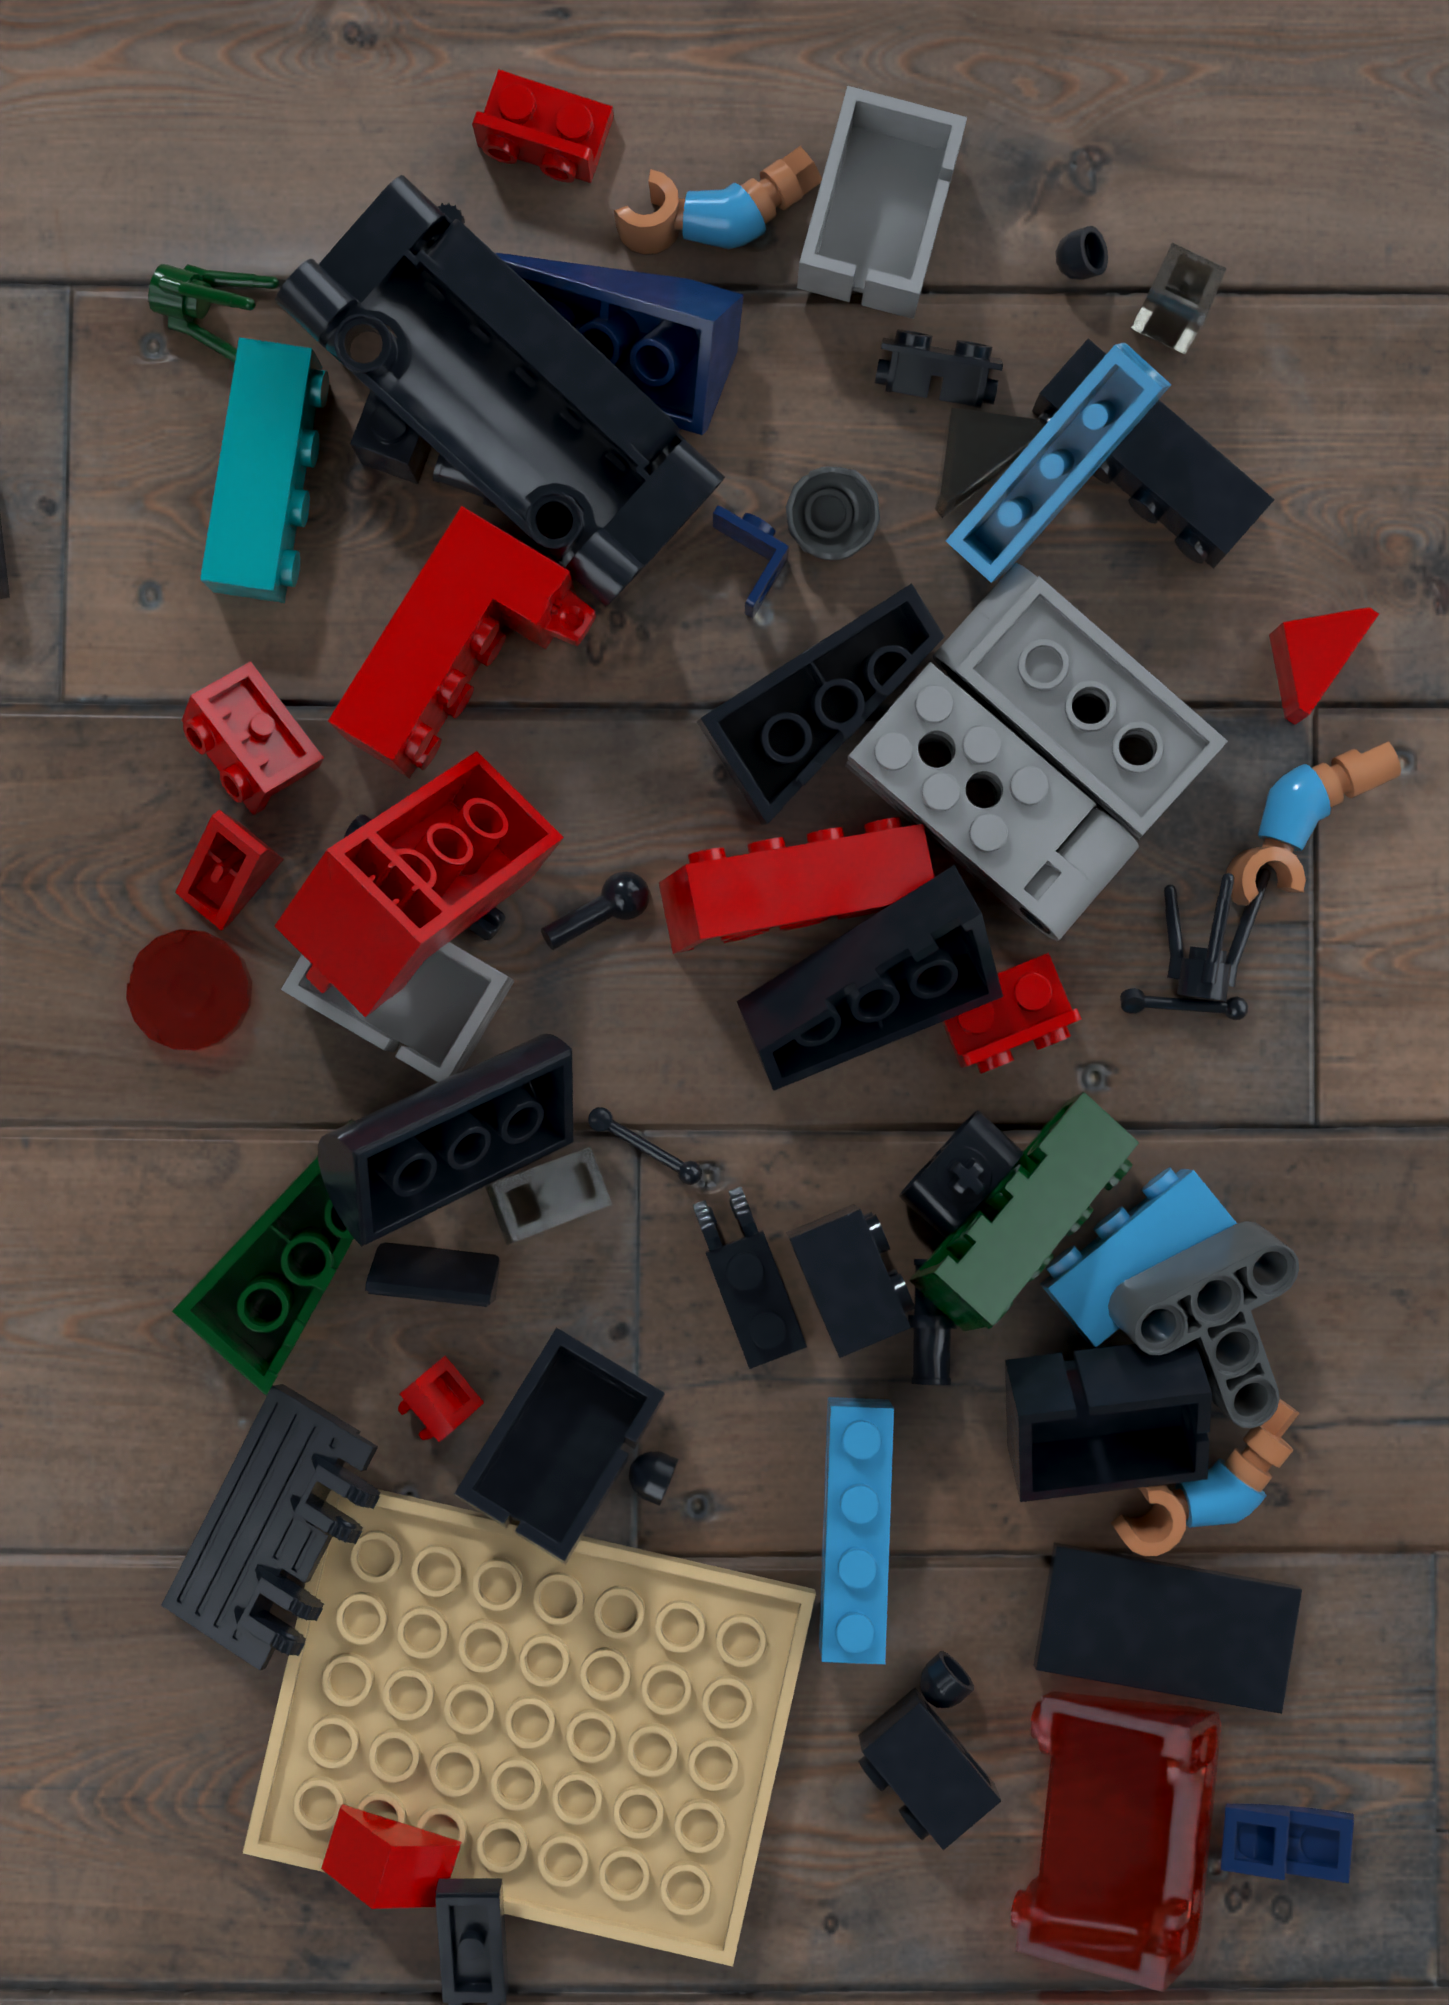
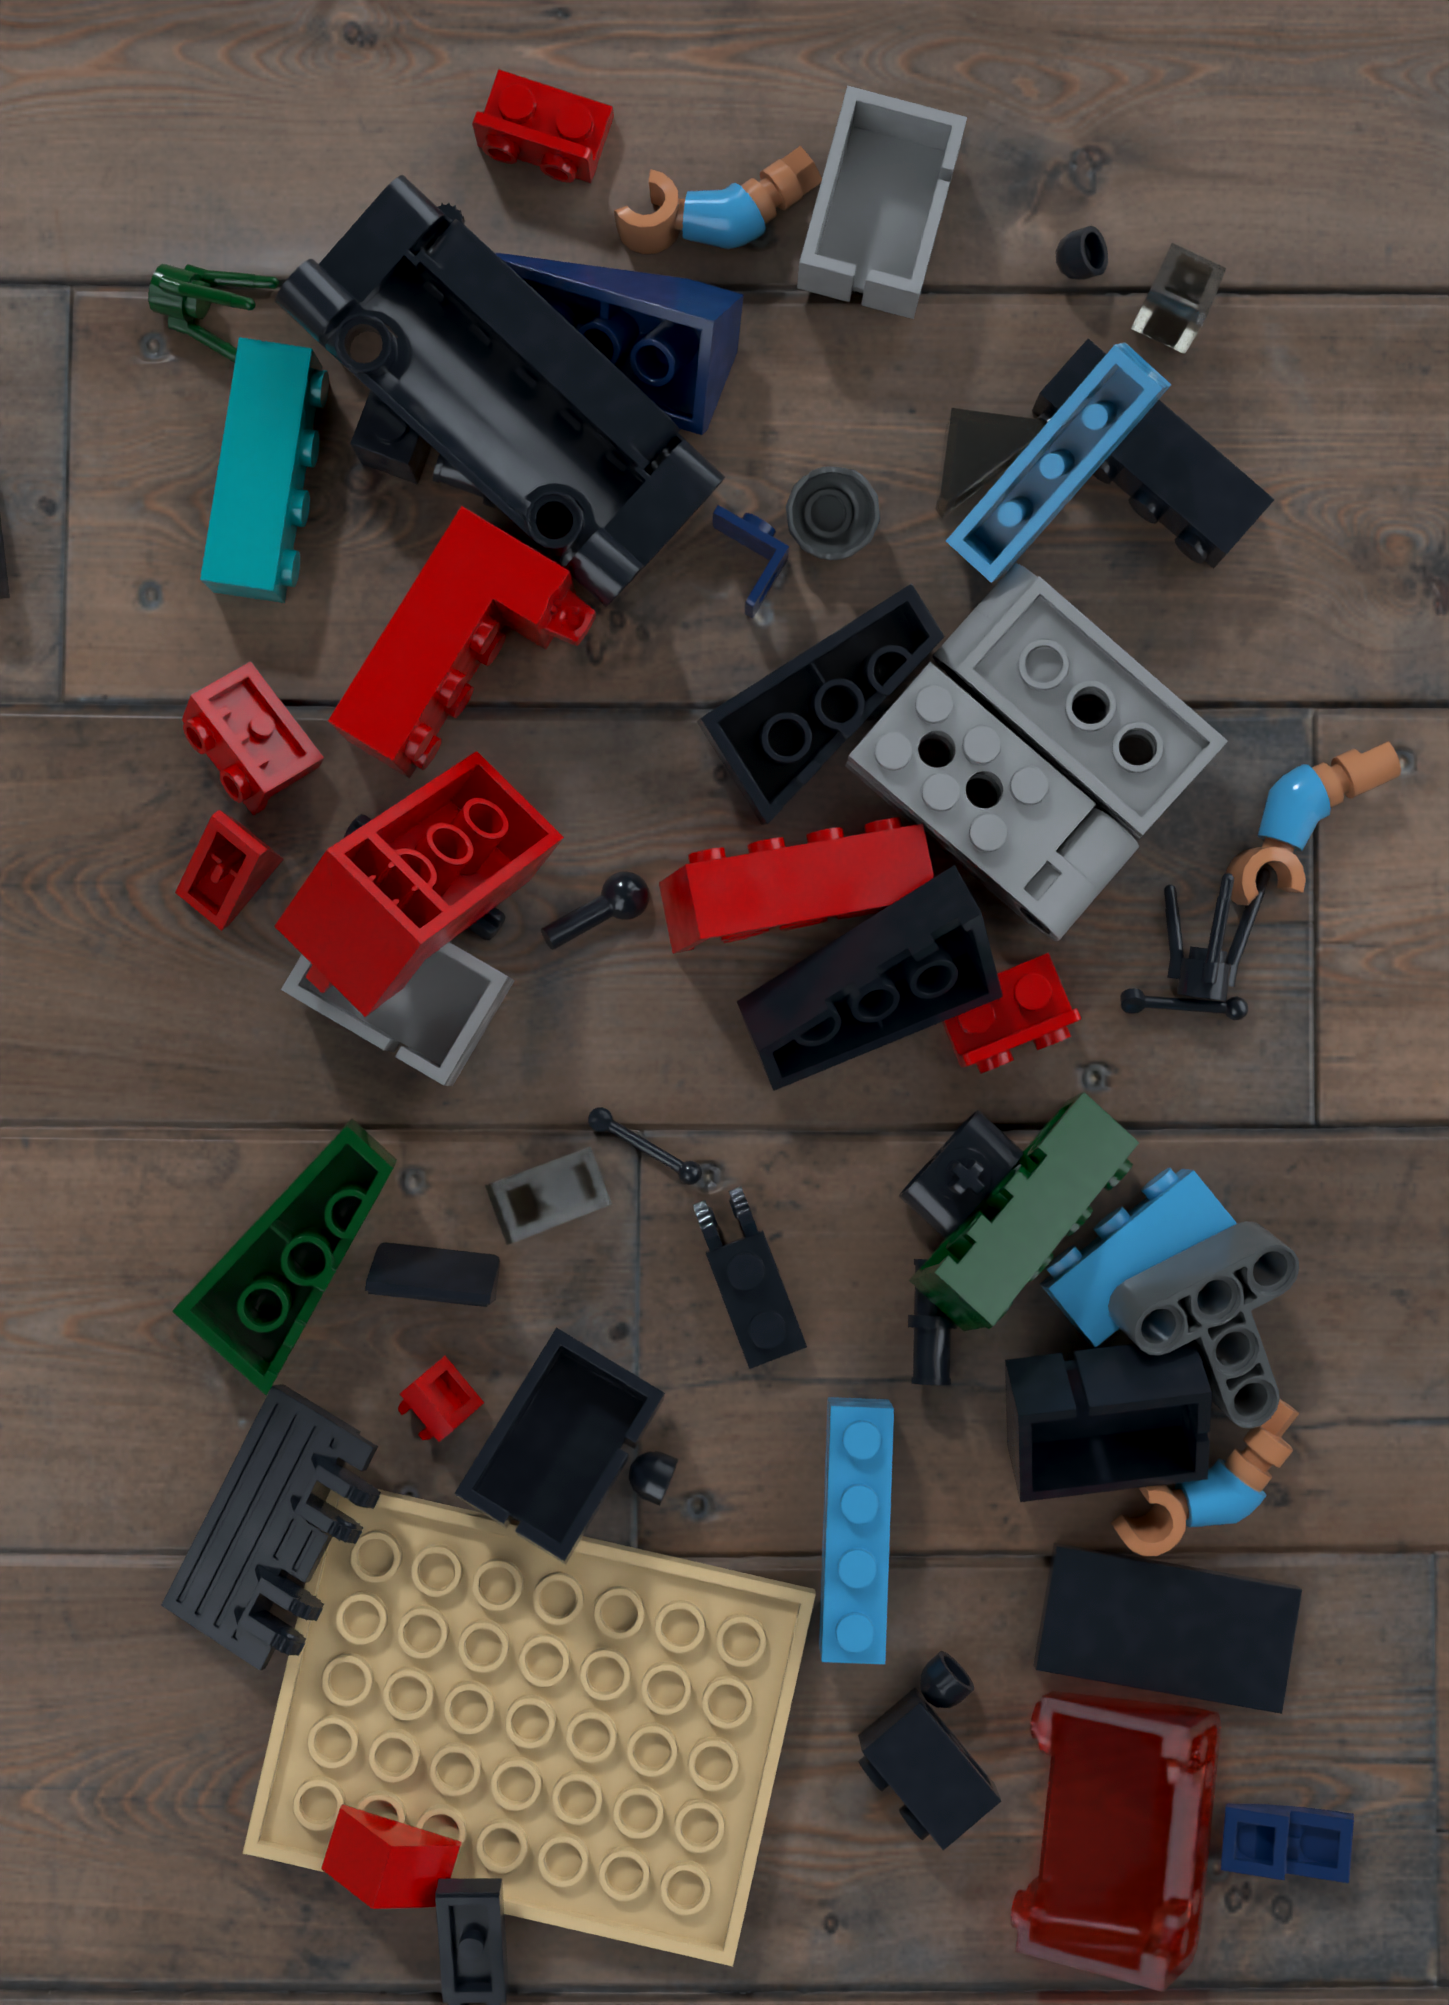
clear red tile [126,929,252,1051] -> none
black brick [318,1034,574,1247] -> none
black brick [786,1204,915,1358] -> none
black hinge [875,329,1003,409] -> none
red slope [1269,607,1379,725] -> none

